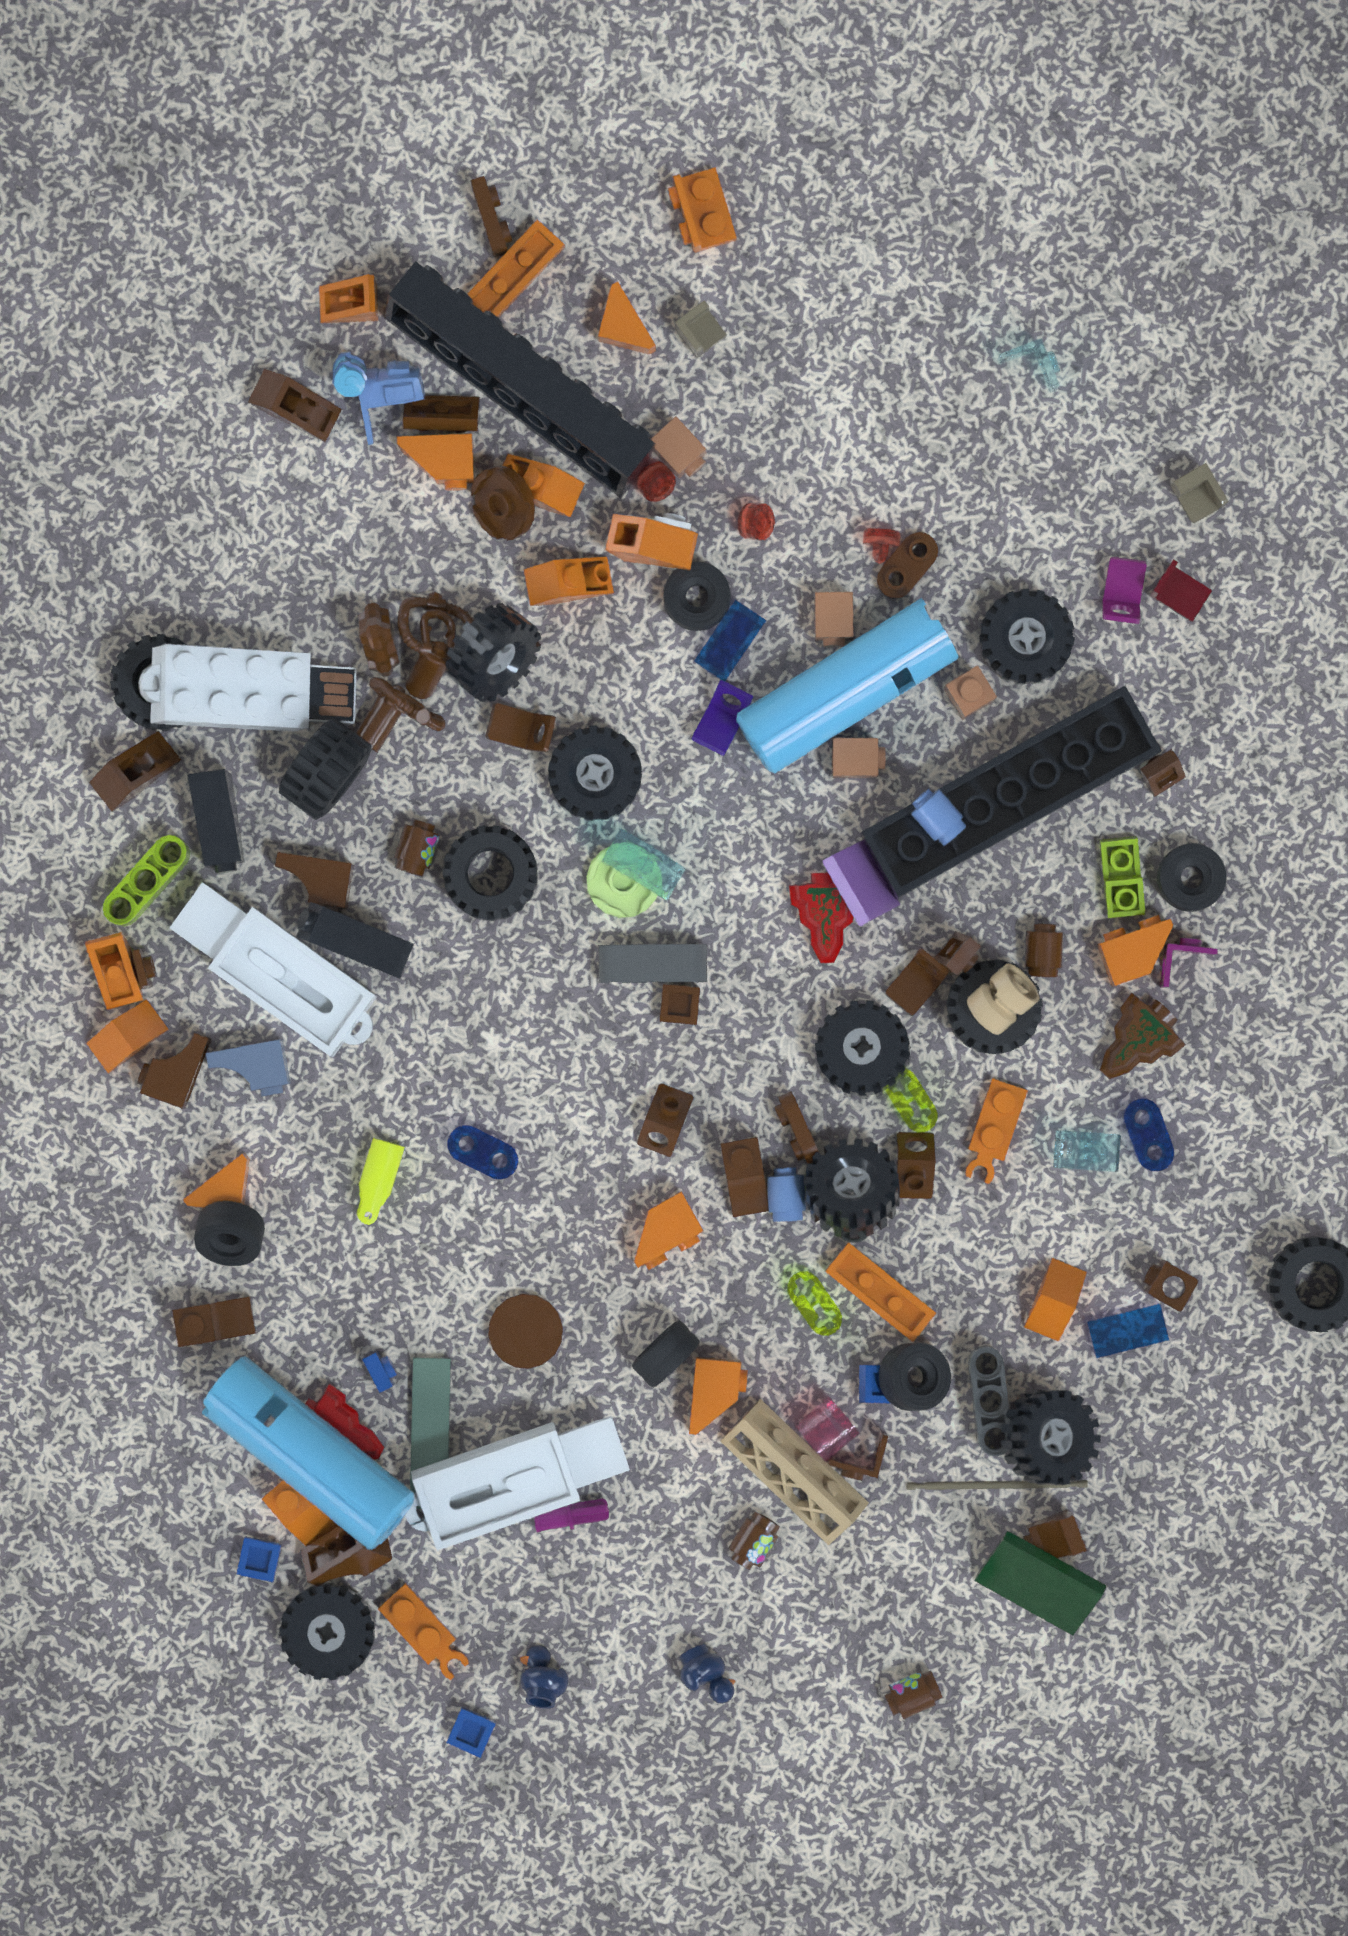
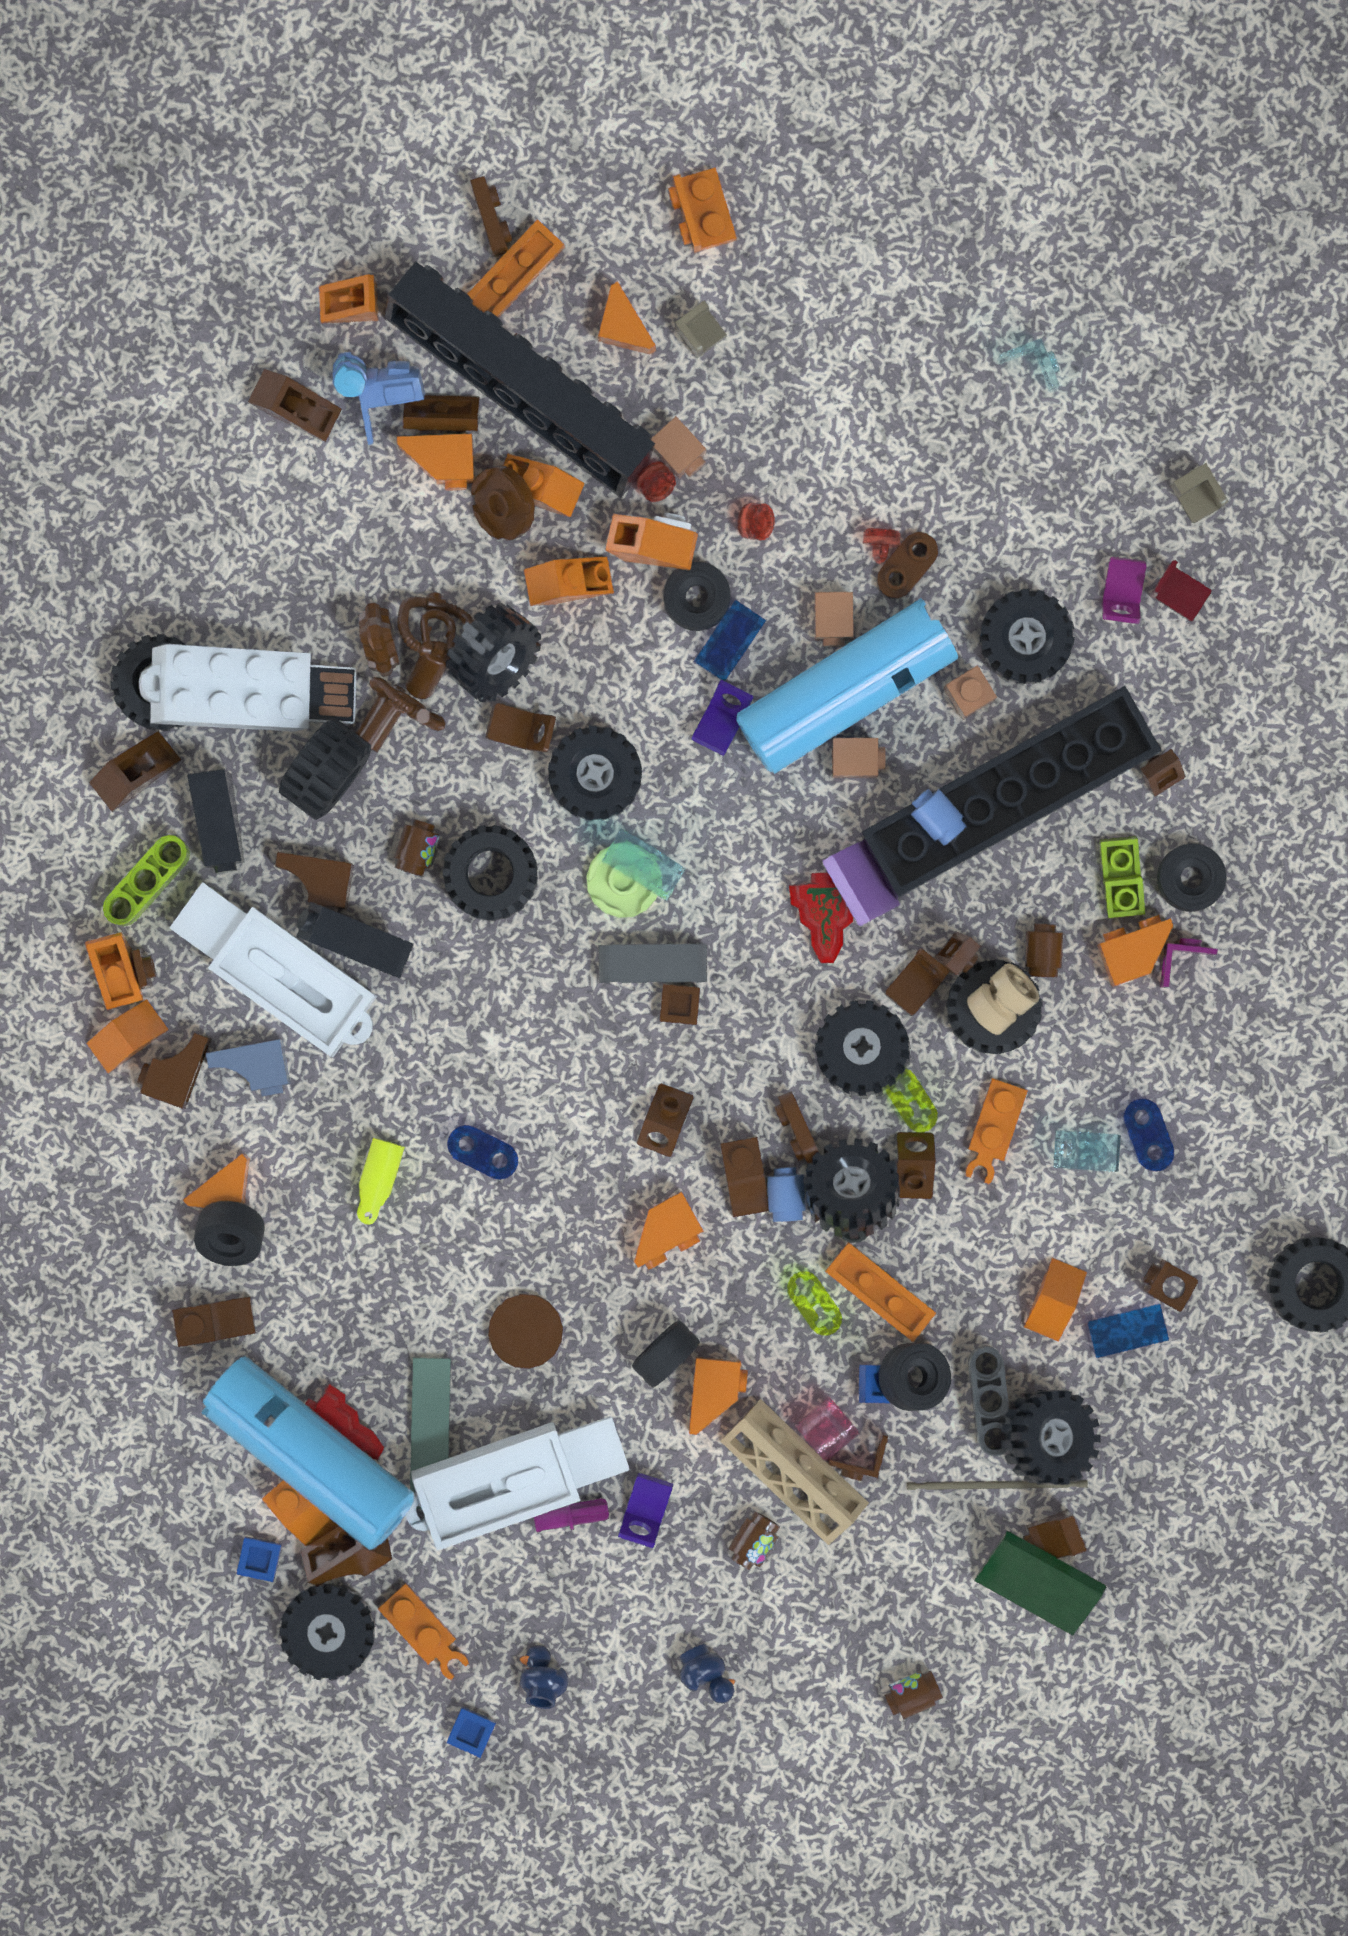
blue plate [362,1351,397,1393] -> none
reddish brown rock [1099,993,1186,1079] -> none
none -> dark purple bracket [618,1473,674,1548]

